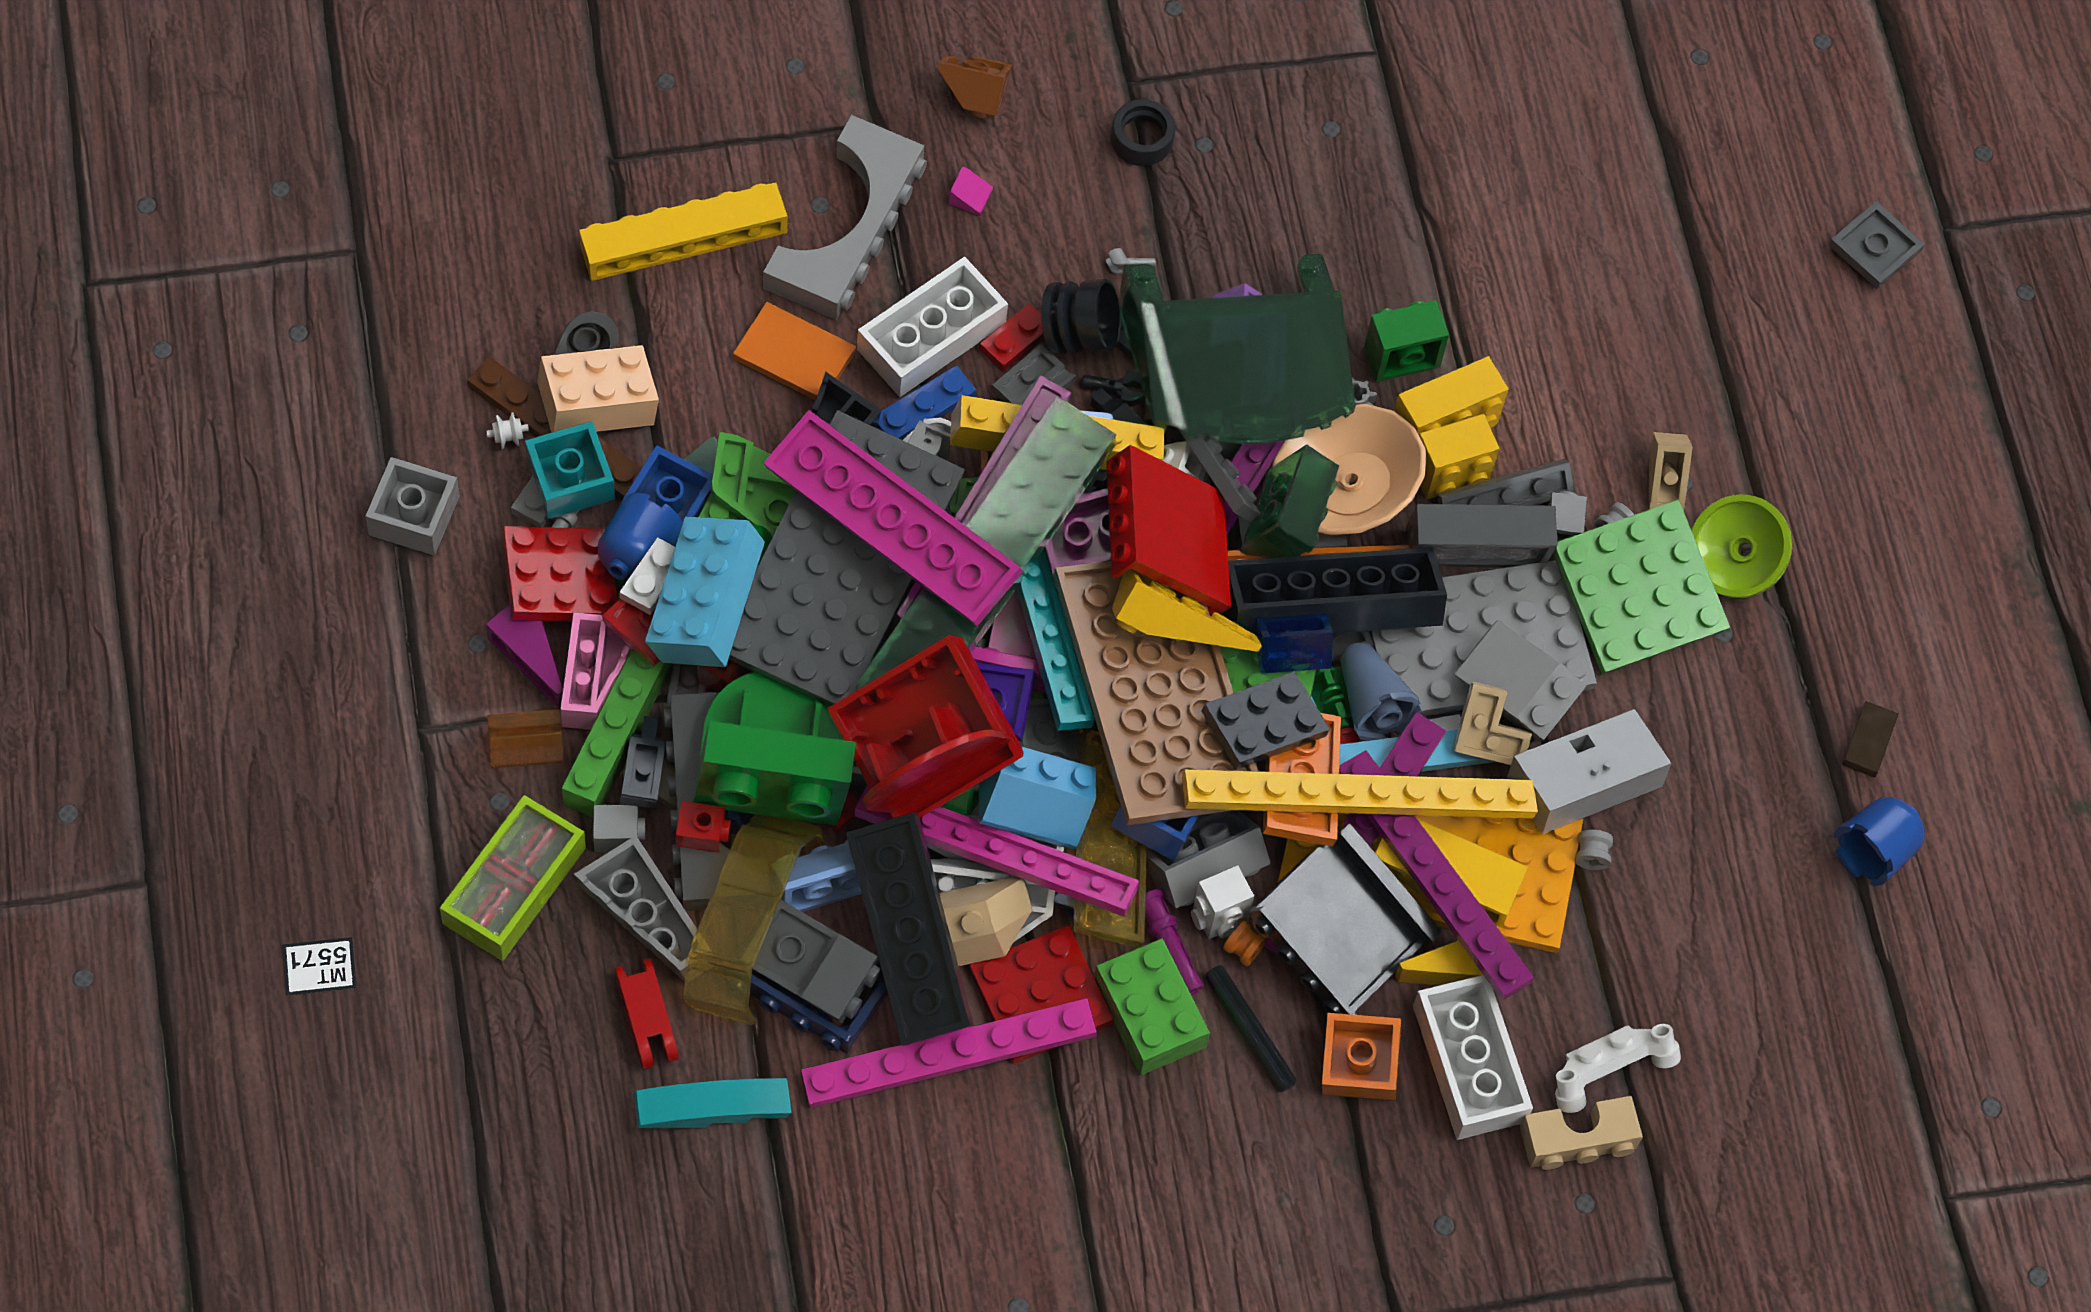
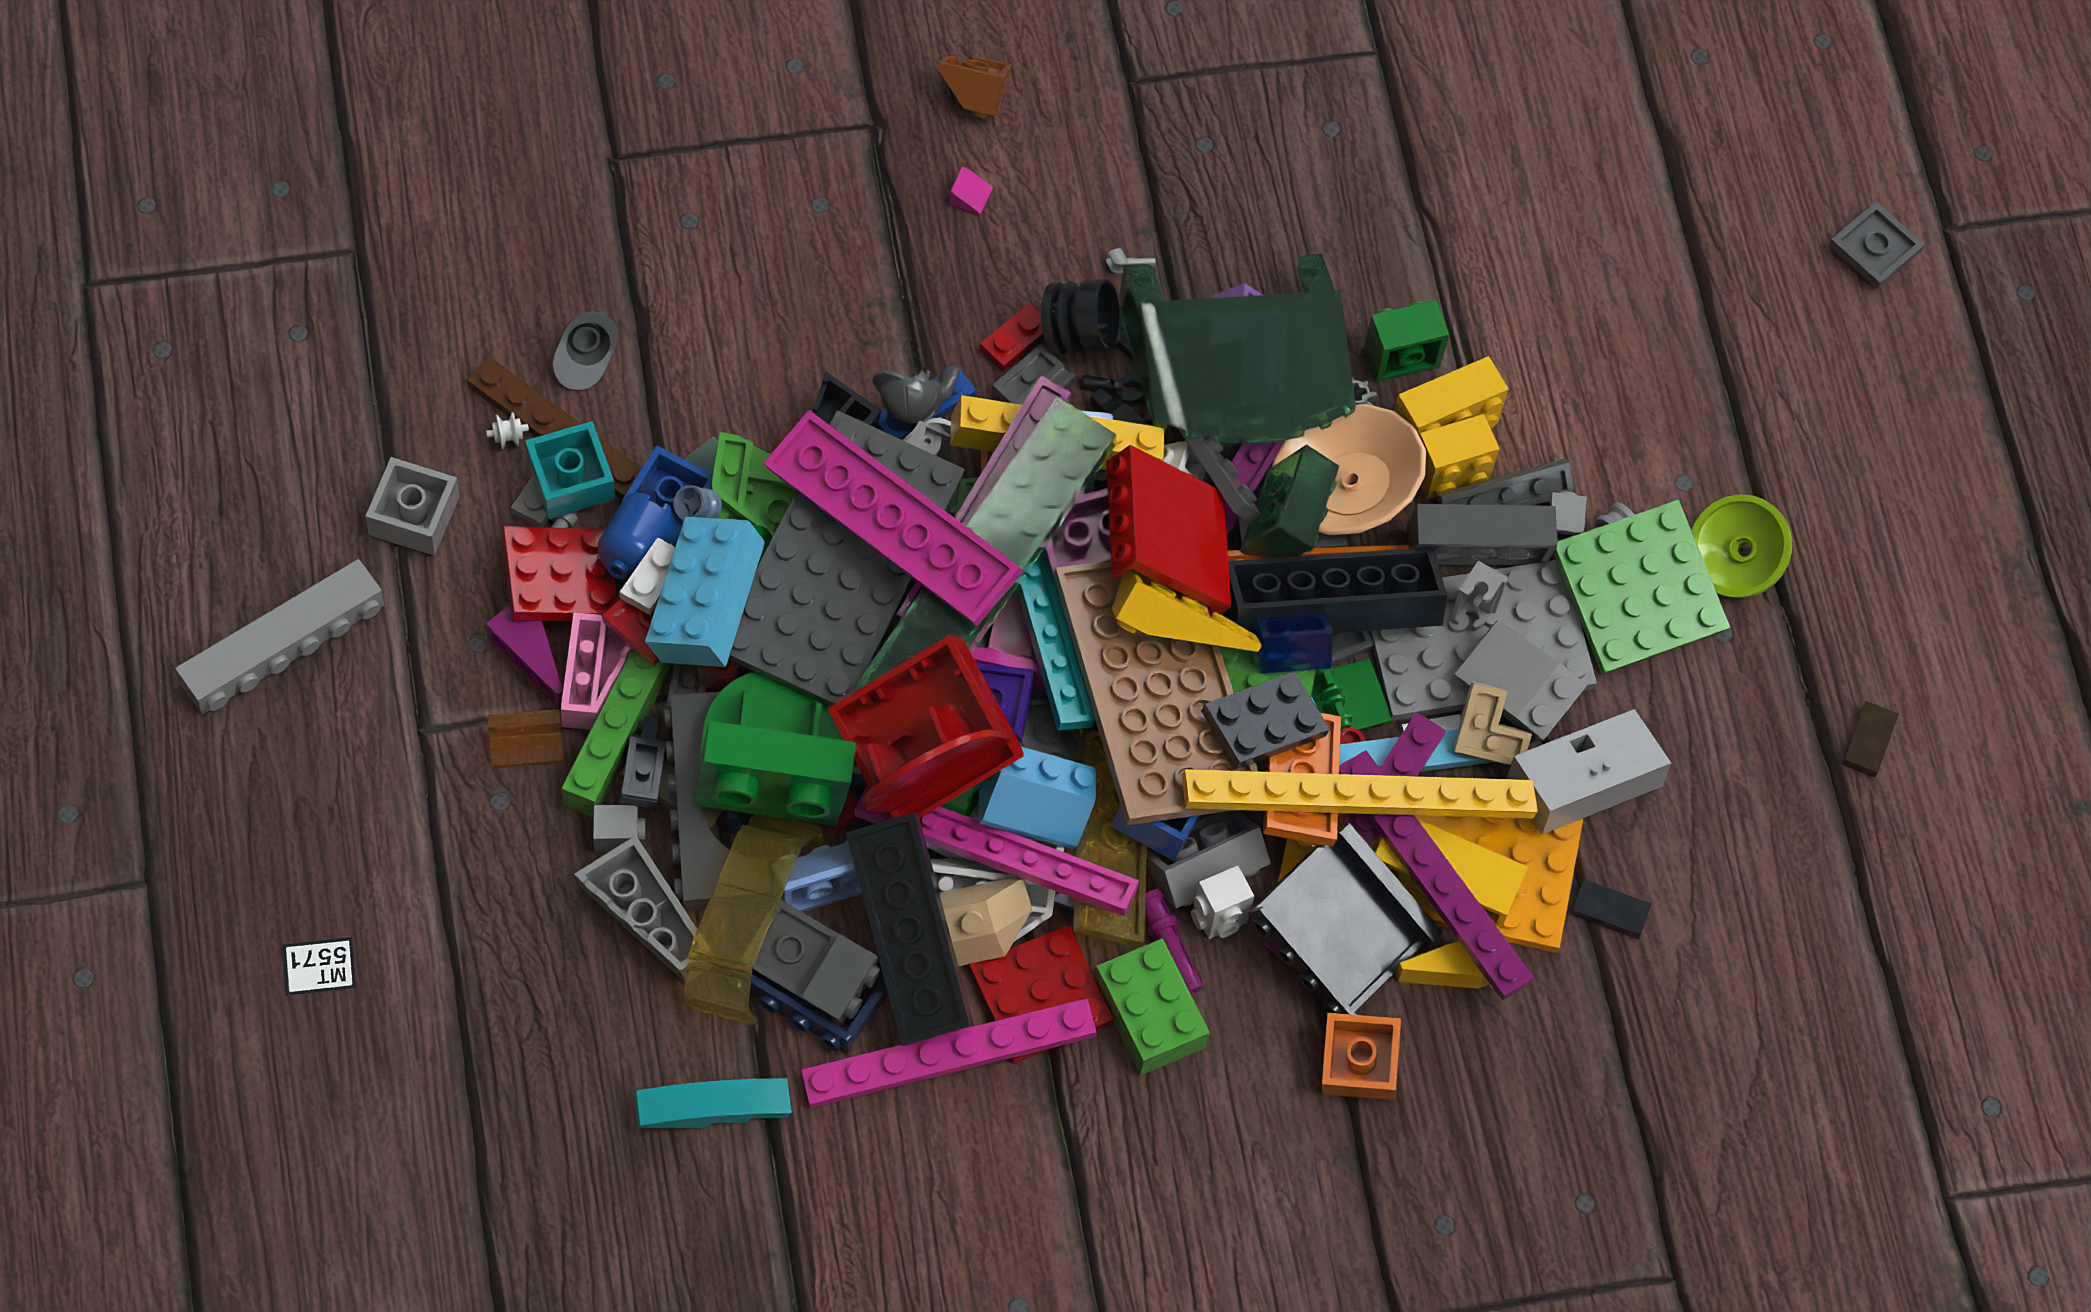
brick [440,795,586,961] -> none
light nougat brick [537,345,659,433] -> none
yellow brick [579,182,788,281] -> none
red piece [614,958,679,1070] -> none
red brick [676,801,731,853] -> none
orange tile [733,302,856,400] -> none
light grey arch [763,115,927,320] -> none
white brick [857,257,1008,397] -> none
black tyre [1111,99,1176,166] -> none
black axle [1206,965,1296,1092] -> none
orange wheel [1223,921,1267,967] -> none
sand blue cone [1340,643,1421,741] -> none
white brick [1413,975,1533,1140] -> none
tan arch [1520,1096,1643,1170] -> none
white plate [1555,1024,1681,1113] -> none
light grey wheel [1575,830,1613,870] -> none
tan slope [1649,432,1693,511] -> none
blue cylinder [1833,797,1925,886] -> none
none -> light grey brick [175,559,385,715]
none -> sand blue wheel [673,485,722,520]
none -> dark grey piece [872,364,959,424]
none -> light grey hinge [1449,561,1509,631]
none -> black tile [1571,879,1651,939]

